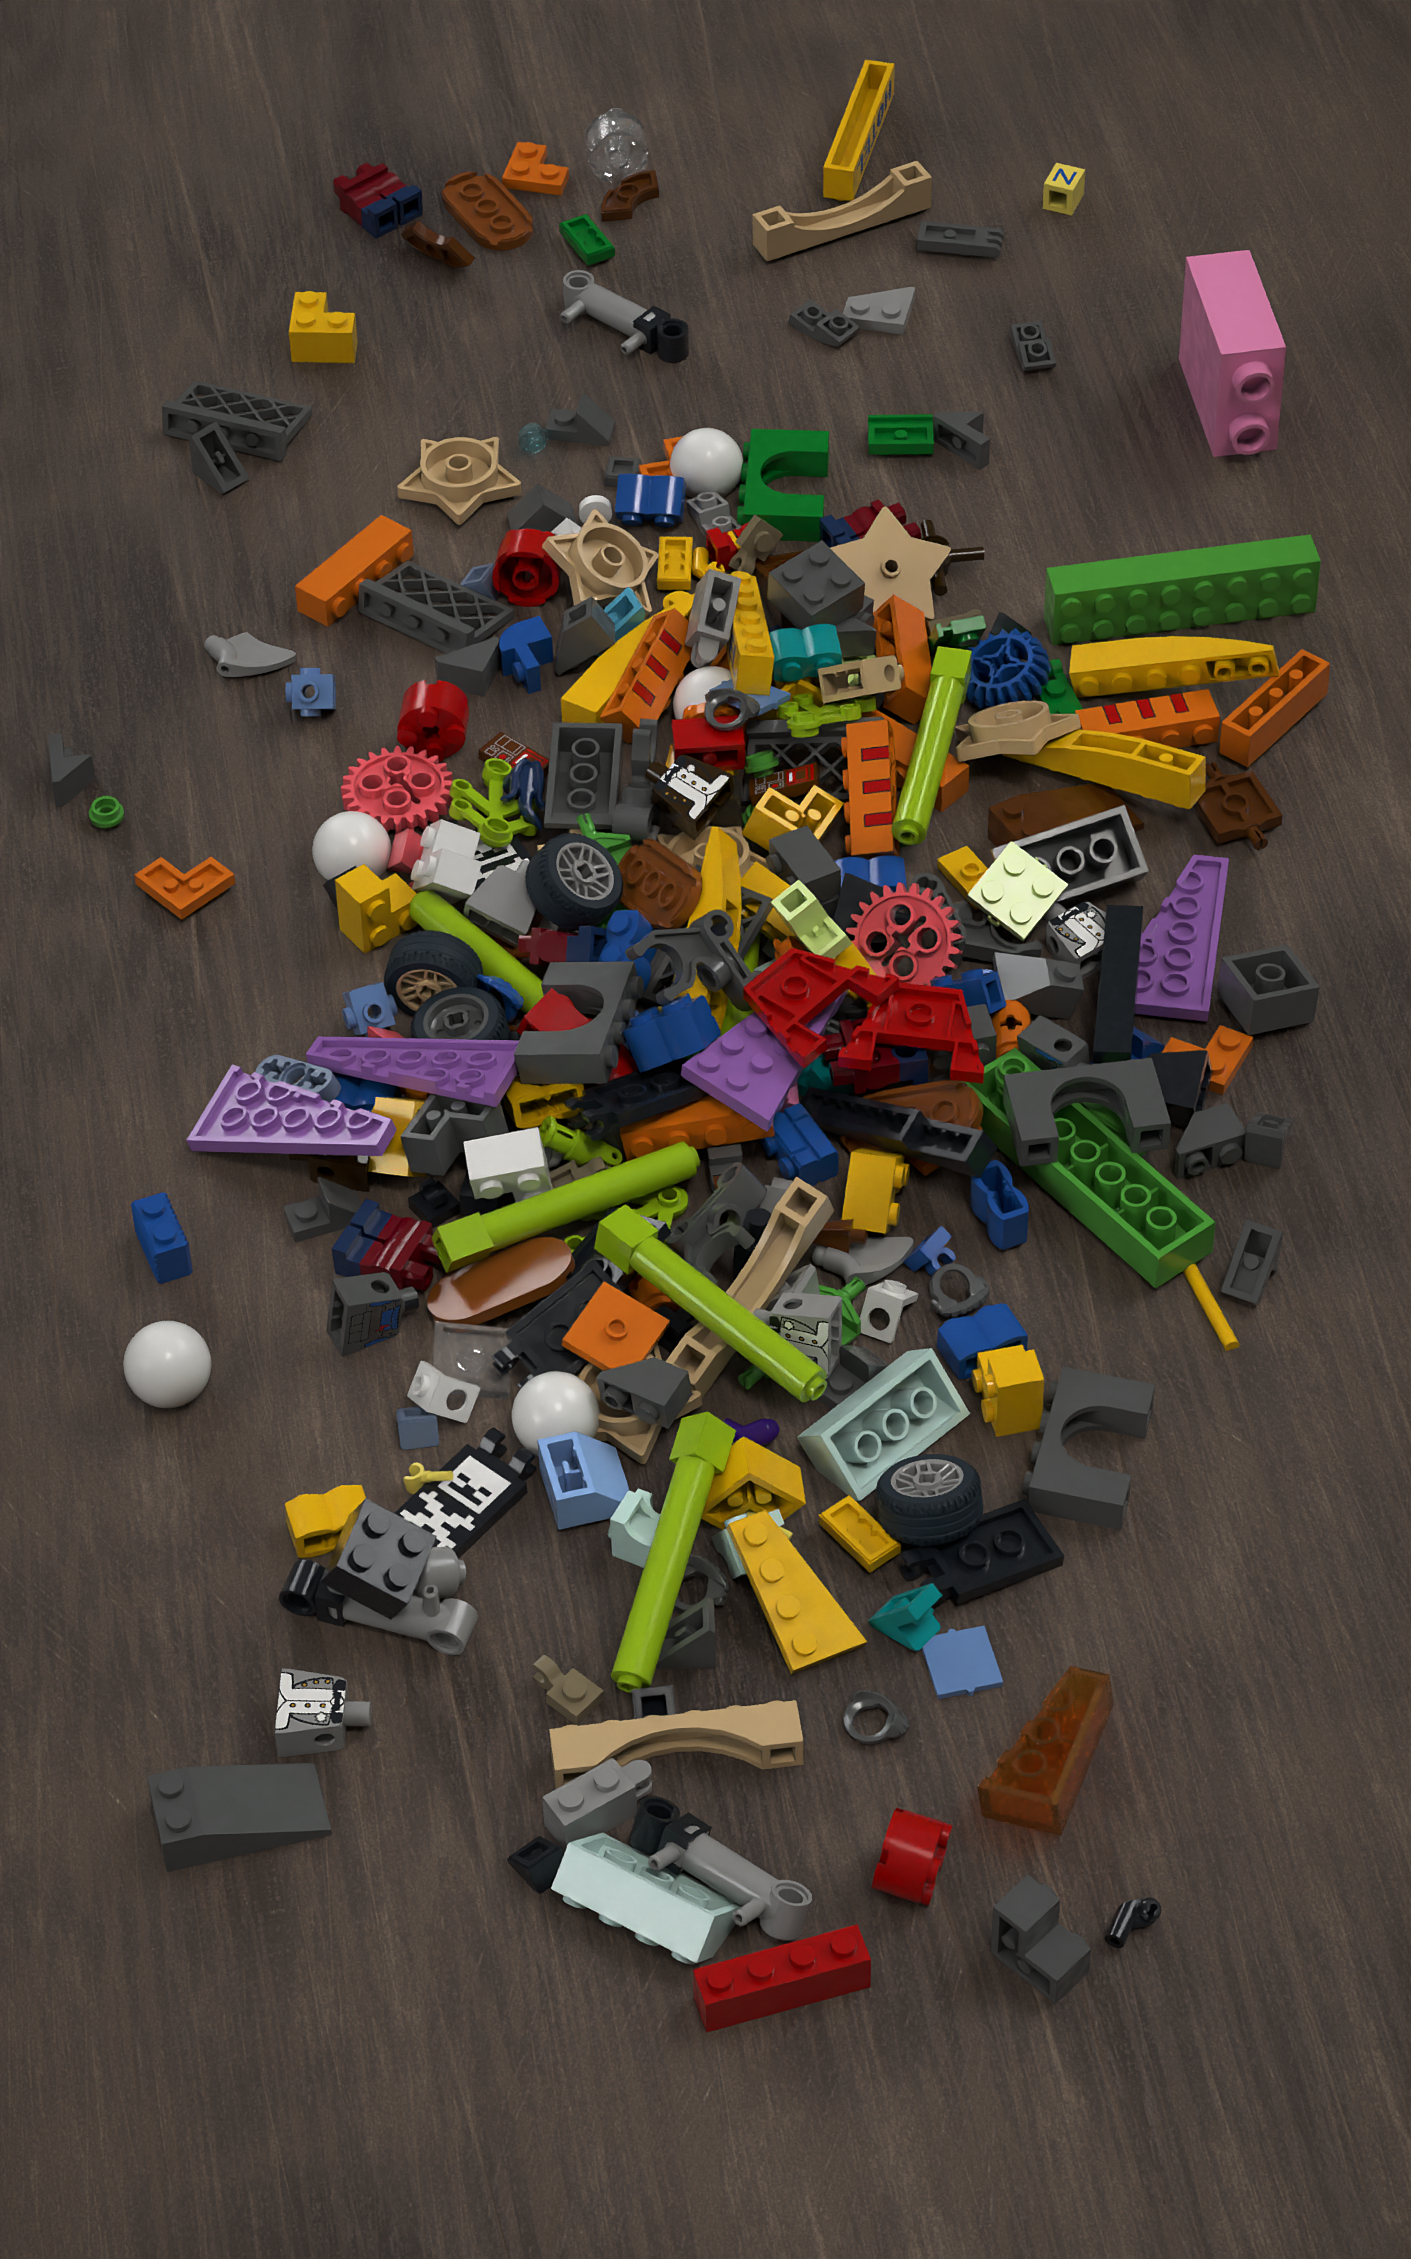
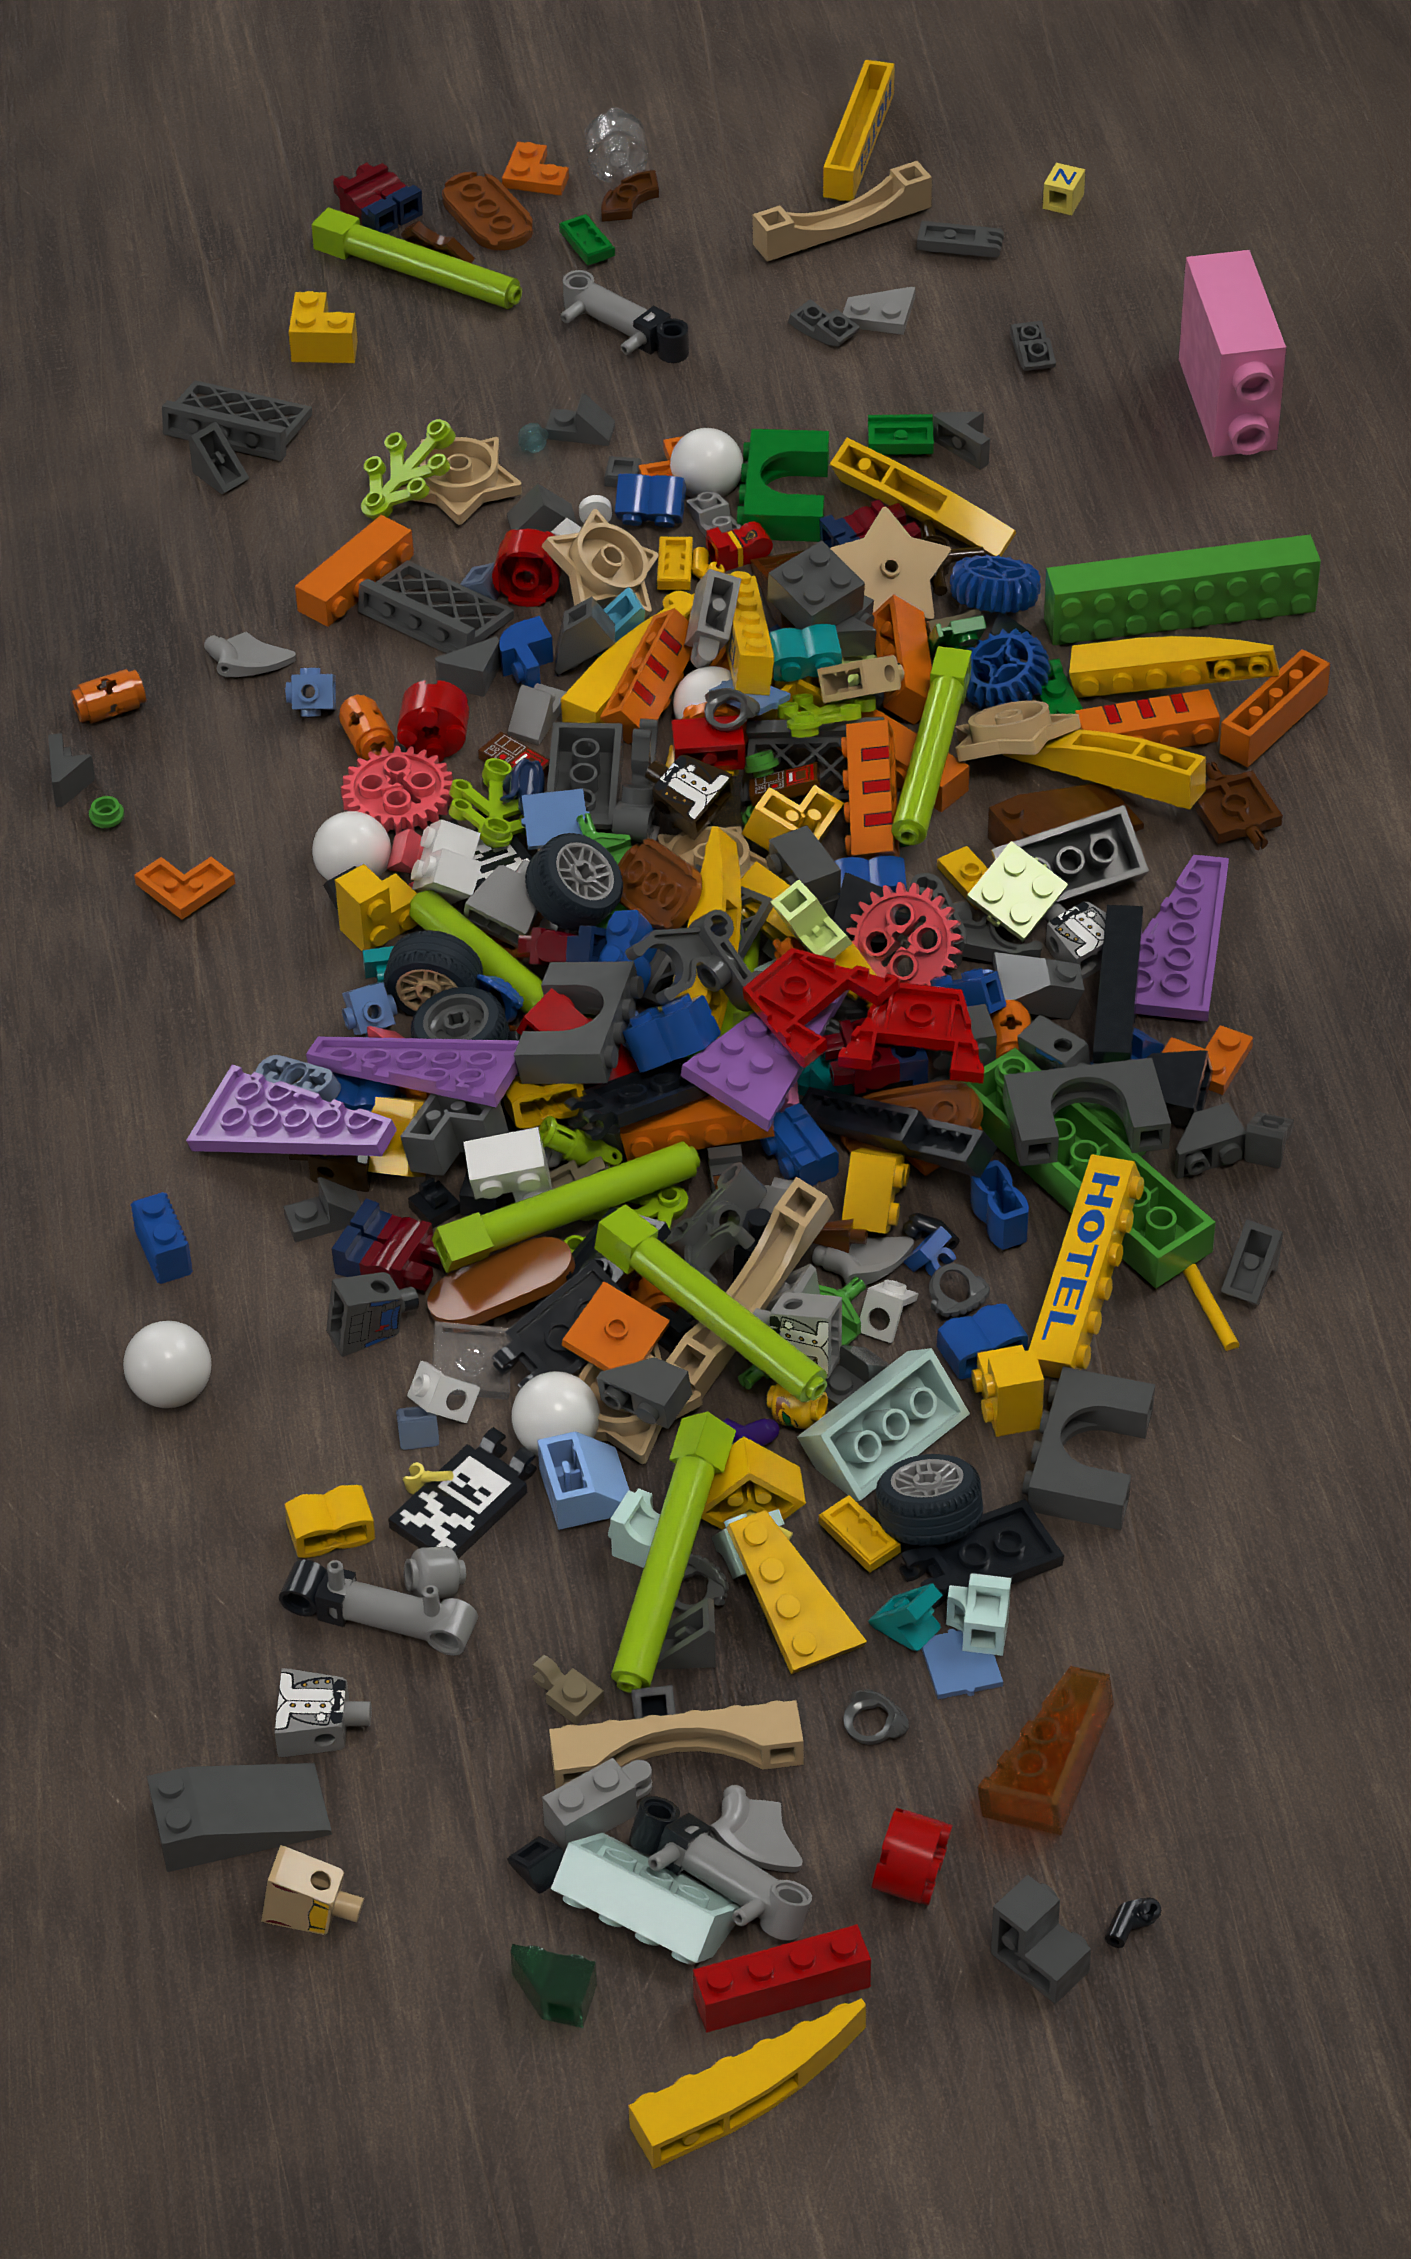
brick [320,1499,437,1620] -> none
dark tan plate [729,515,783,575] -> none
dark grey brick [1217,944,1320,1035] -> none
none -> orange piece [70,669,147,724]
none -> tan torso [261,1845,364,1935]
none -> lime brick [311,207,522,309]
none -> orange piece [339,695,395,761]
none -> lime plant [361,419,455,520]
none -> teal tile [363,946,394,983]
none -> light grey slope [508,683,566,745]
none -> clear green slope [510,1944,597,2028]
none -> medium blue piece [521,789,589,850]
none -> yellow slope [628,1998,866,2169]
none -> light grey arm [709,1785,803,1872]
none -> yellow head [767,1383,828,1429]
none -> yellow slope [830,437,1016,557]
none -> black arm [903,1212,960,1250]
none -> light aqua brick [946,1573,1011,1656]
none -> blue gear [950,554,1041,614]
none -> yellow brick [1029,1154,1144,1379]

